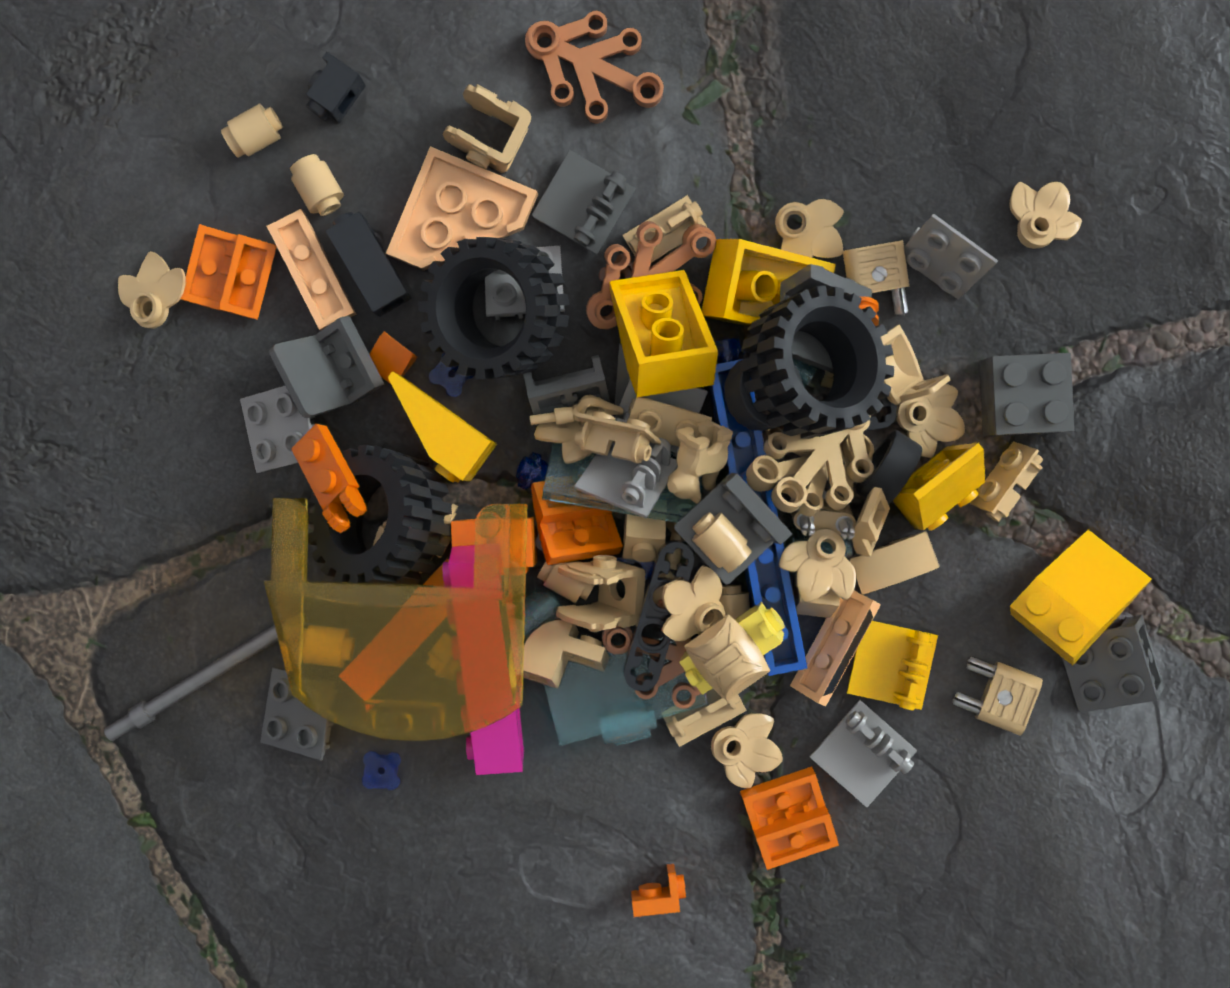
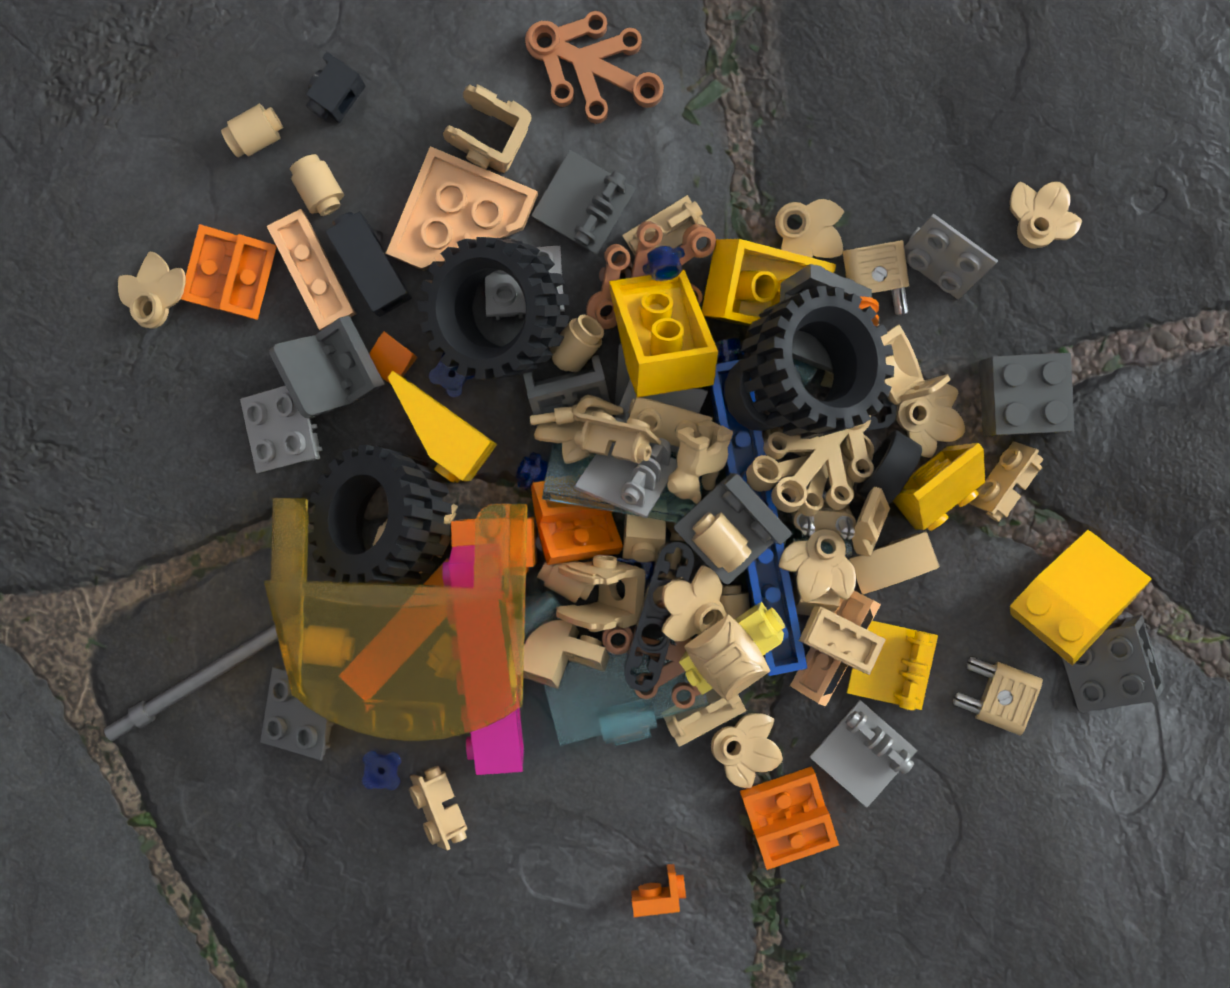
orange hinge [291,424,367,533] -> none
none -> tan hinge [409,766,468,851]
none -> tan brick [550,315,604,372]
none -> clear blue plate [642,246,685,281]
none -> tan plate [799,605,886,675]

